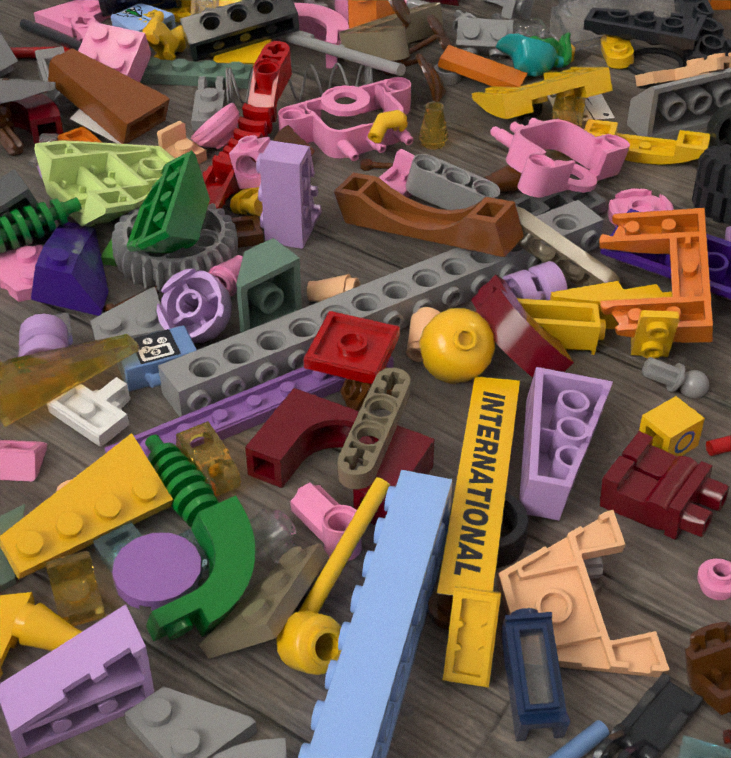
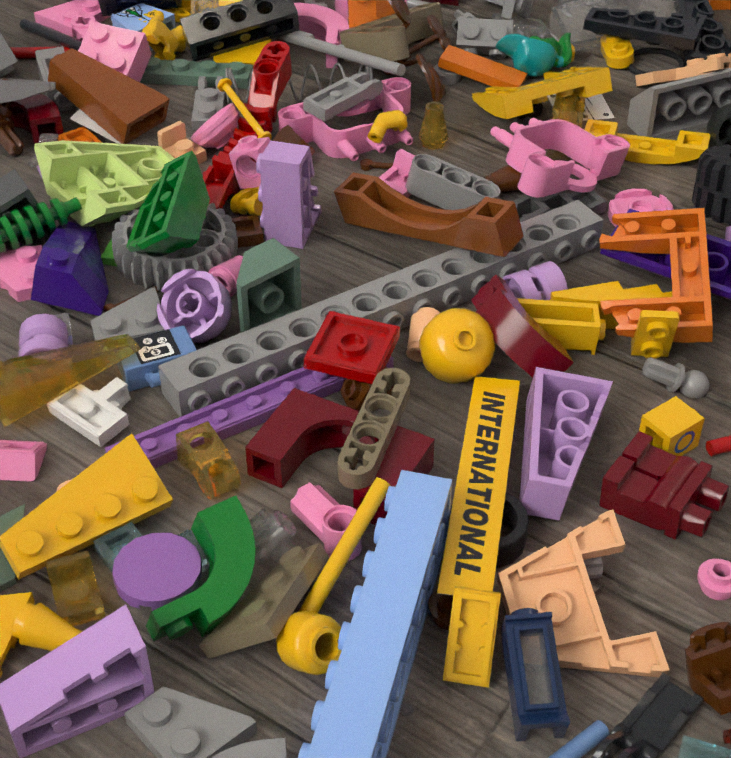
green piece [145,434,219,527] -> none
light nougat cone [307,274,361,302] -> none
dark tan beam [516,206,621,287] -> none
none -> yellow axle [217,78,272,140]
none -> light grey hinge [303,71,383,121]

